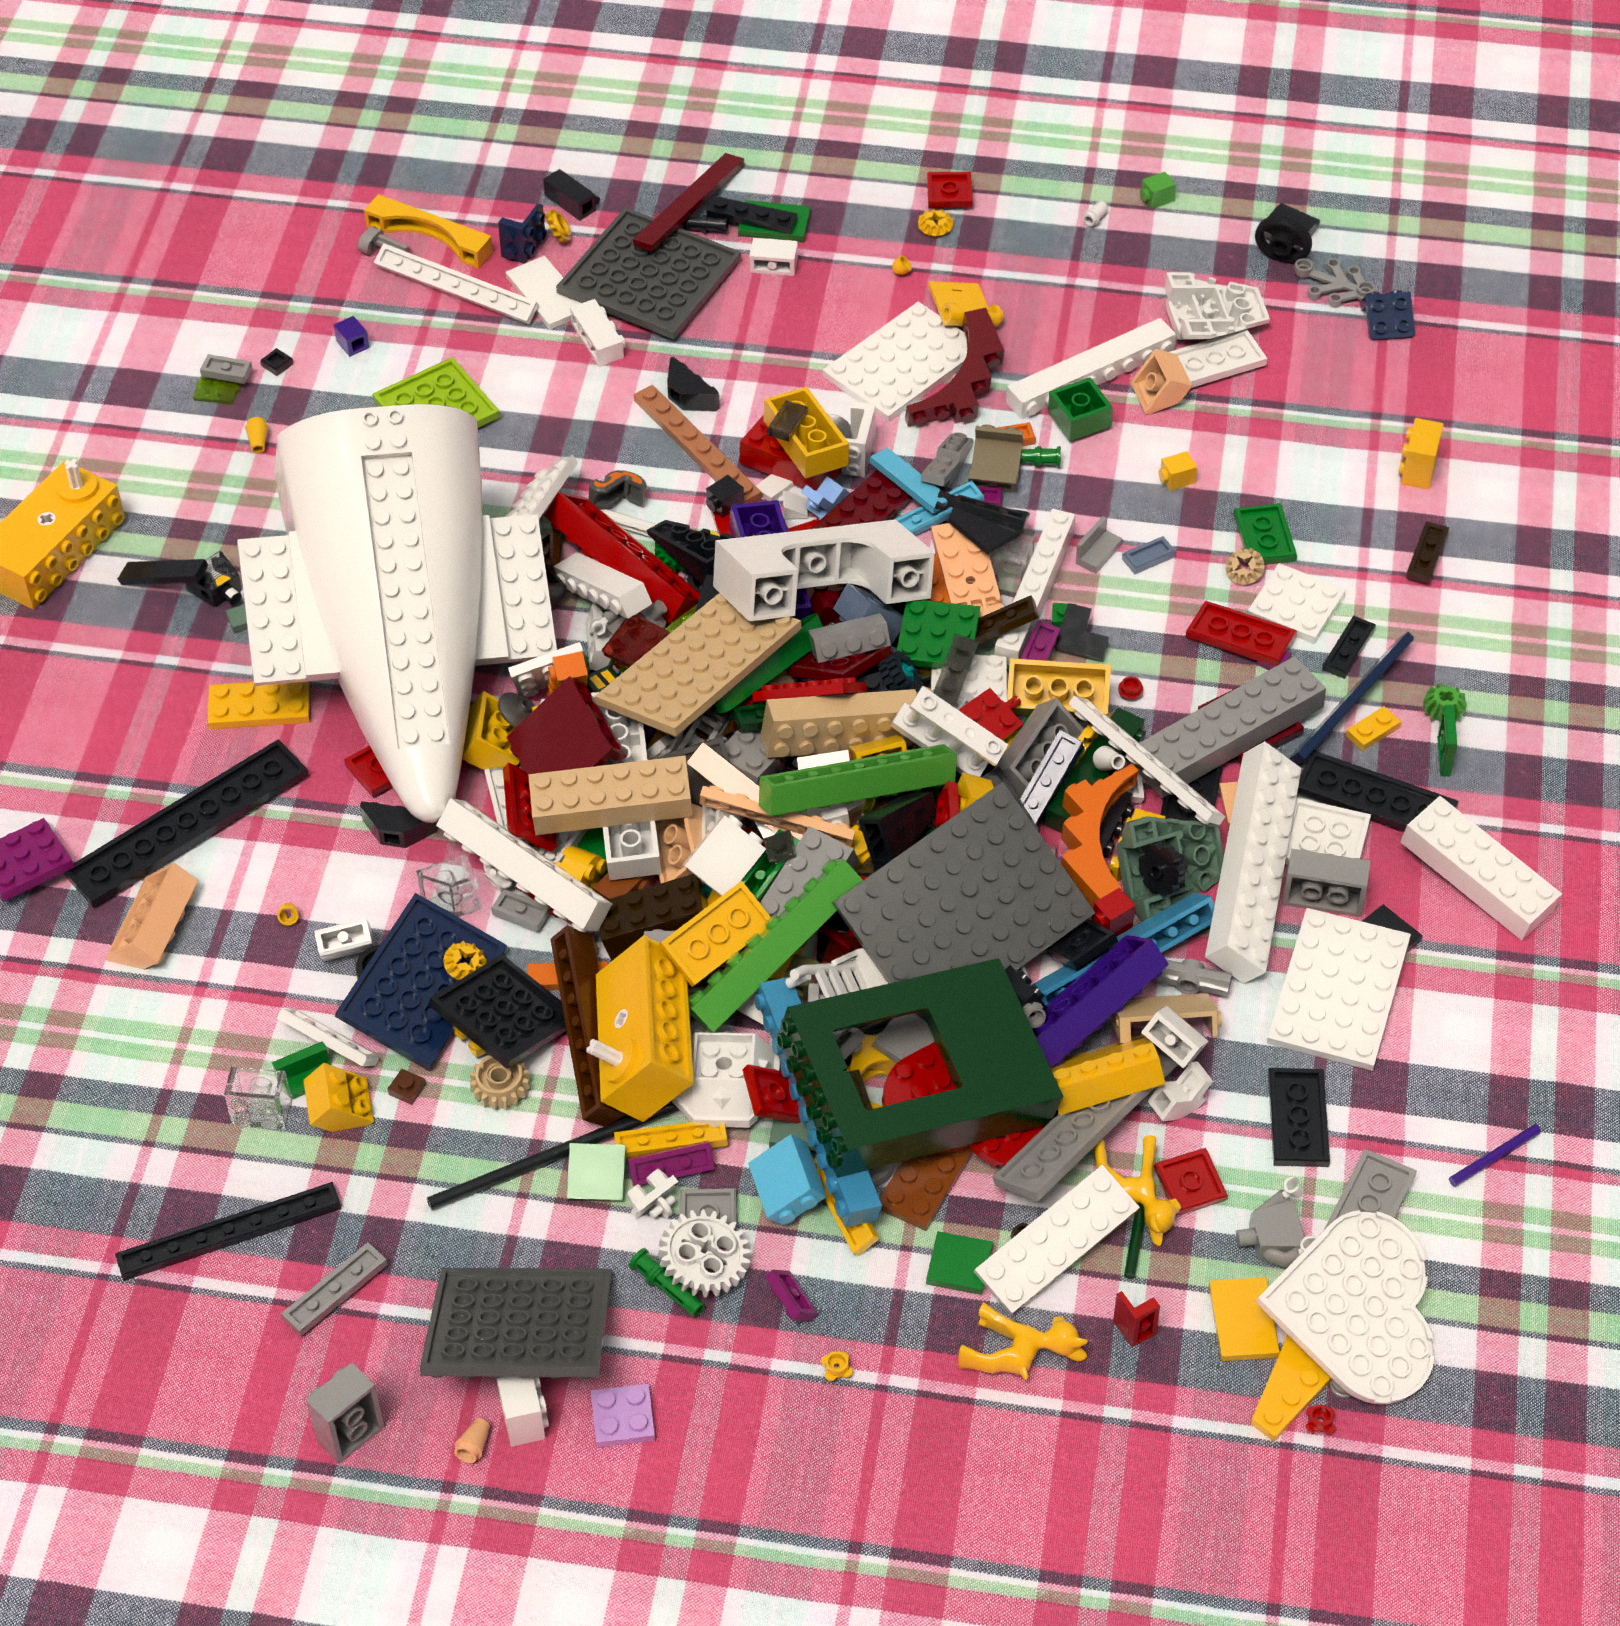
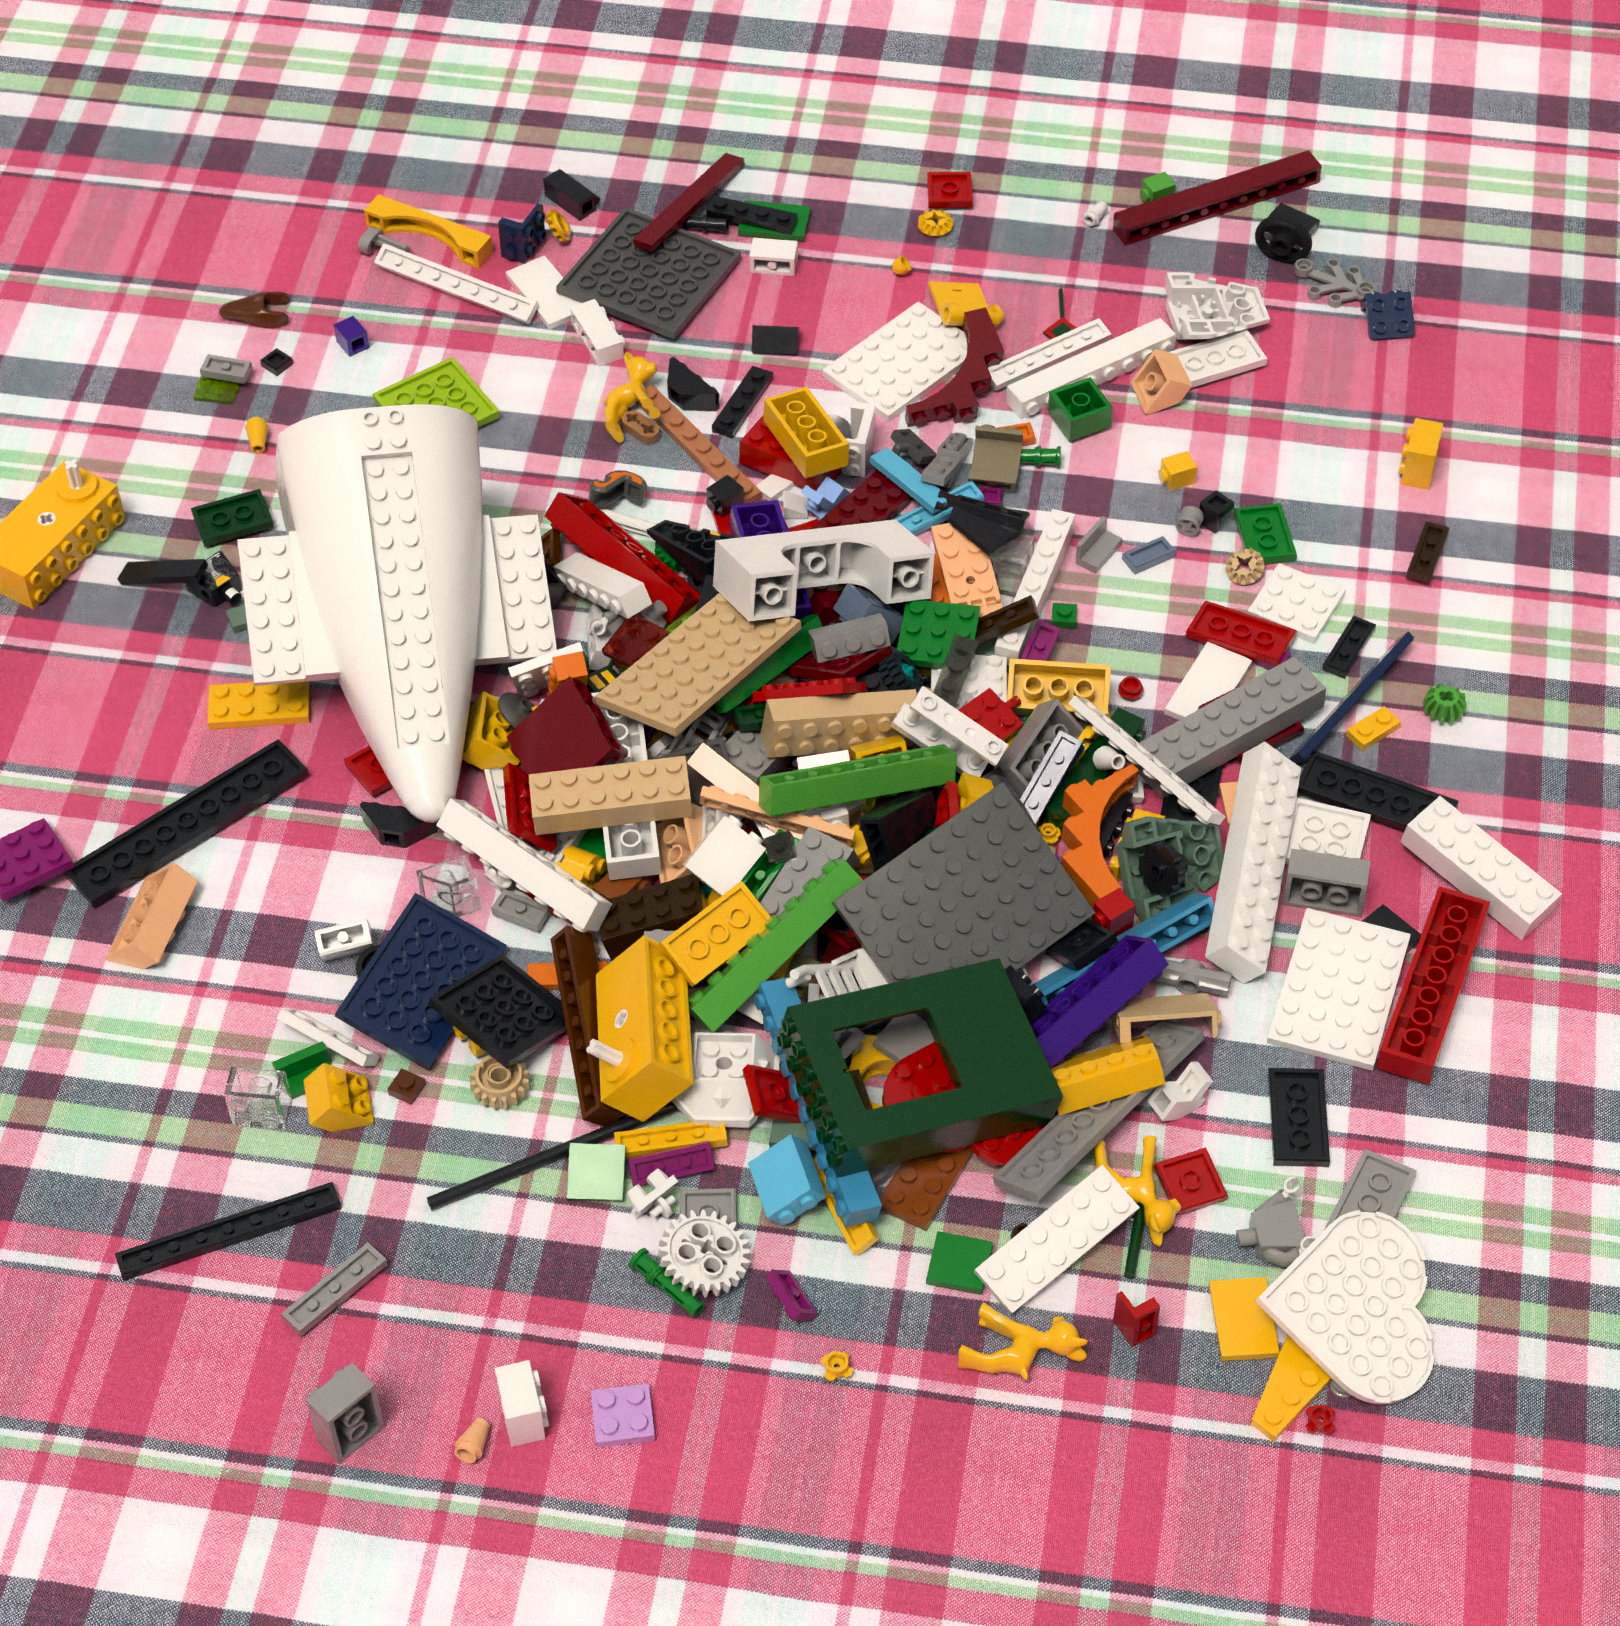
yellow hinge [277,902,299,925] -> none
dark grey plate [420,1268,612,1379] -> none
yellow gear [443,940,487,980] -> none
white plate [505,455,578,520] -> none
clear smoke tile [767,400,808,442] -> none
light grey plate [1023,1002,1046,1028] -> none
black tile [1055,603,1110,662] -> none
white brick [1141,1006,1209,1068] -> none
green tile [1437,705,1457,777] -> none
dark purple bar [1449,1124,1541,1187] -> none
none -> dark green plate [191,489,274,547]
none -> reddish brown animal [219,292,290,329]
none -> yellow animal [603,352,661,443]
none -> medium nougat beam [622,411,660,445]
none -> black plate [712,366,773,439]
none -> black panel [752,325,800,355]
none -> dark grey plate [890,429,937,465]
none -> white plate [988,318,1112,391]
none -> yellow plate [1038,823,1061,845]
none -> dark green piece [1043,288,1077,339]
none -> dark red brick [1113,150,1322,246]
none -> white tile [1164,642,1253,720]
none -> light grey wheel [1176,506,1204,536]
none -> black panel [1199,490,1234,534]
none -> red brick [1376,886,1490,1085]

